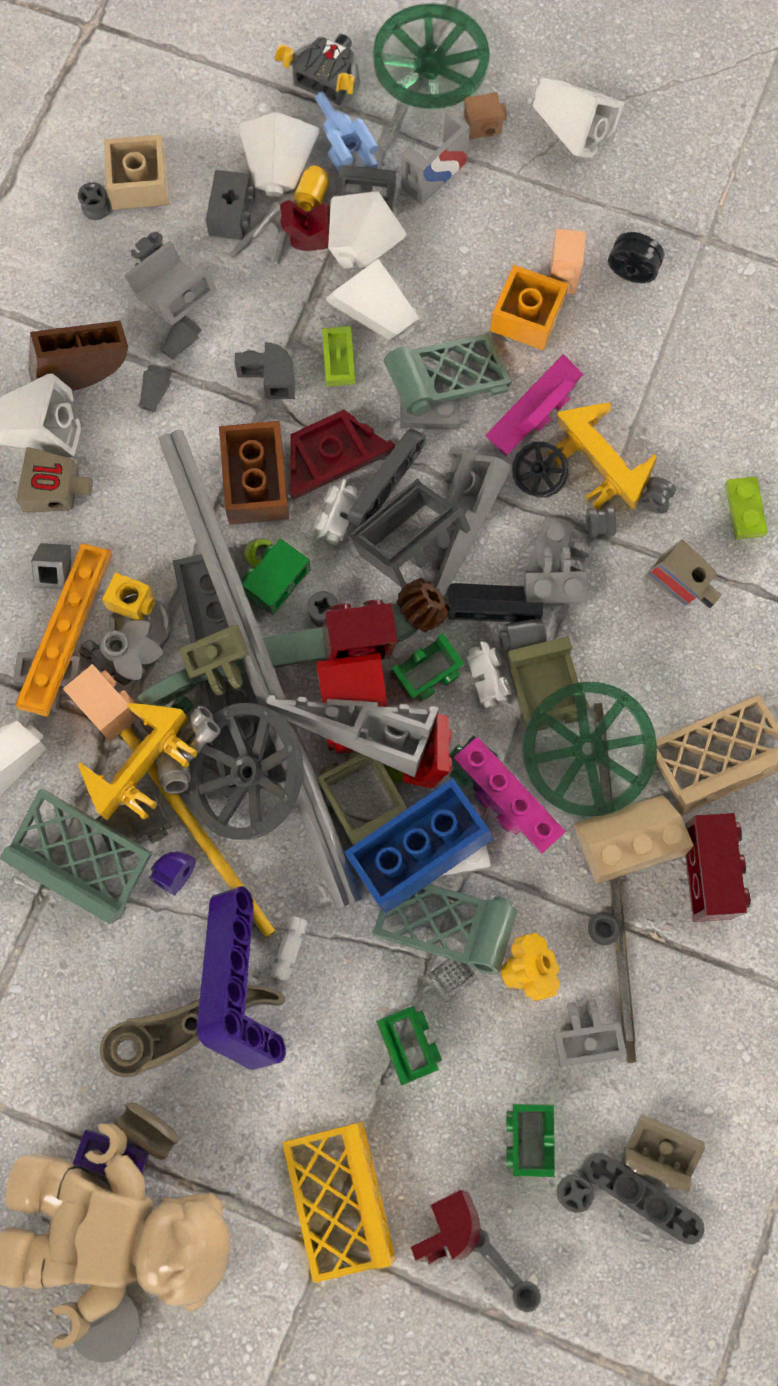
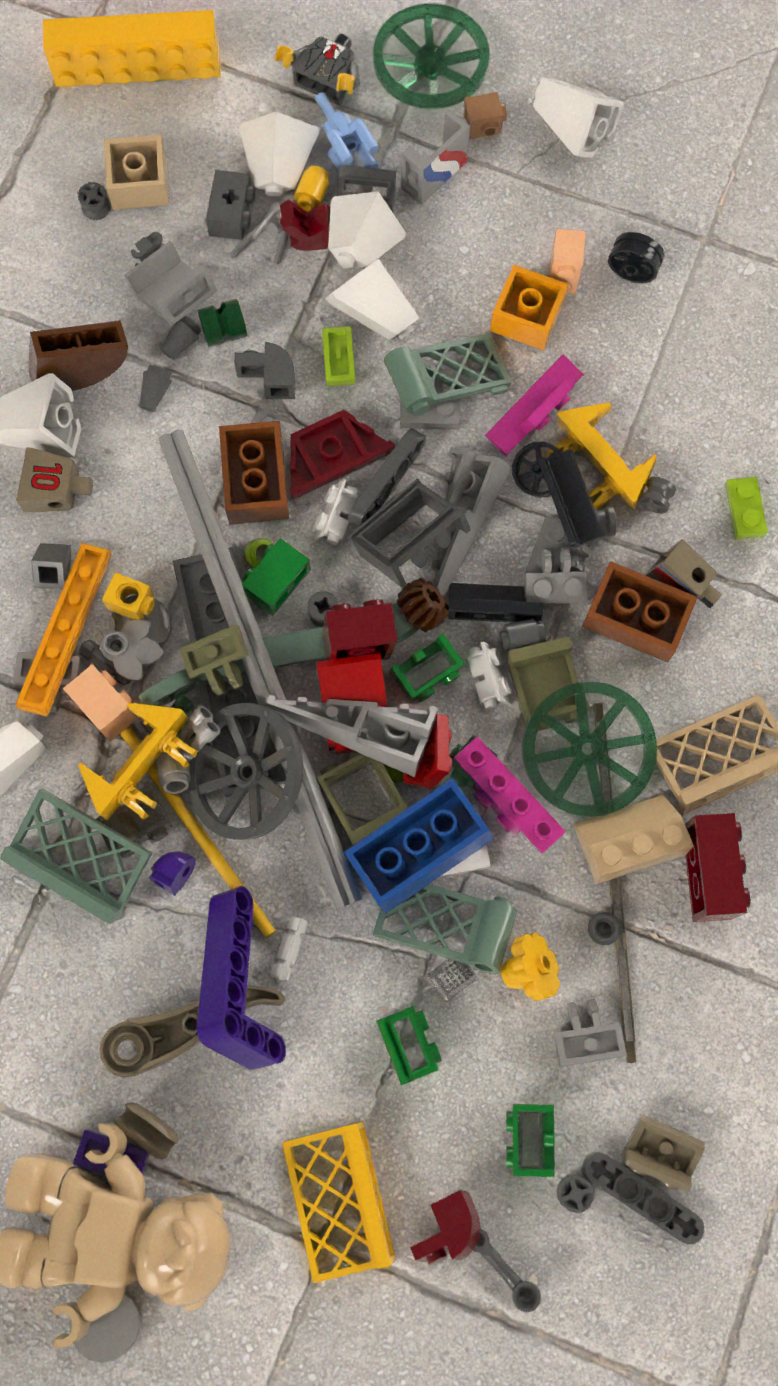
none -> yellow brick [43,10,221,87]
none -> dark green wheel [197,299,248,347]
none -> black panel [537,449,605,547]
none -> dark orange brick [582,561,698,663]

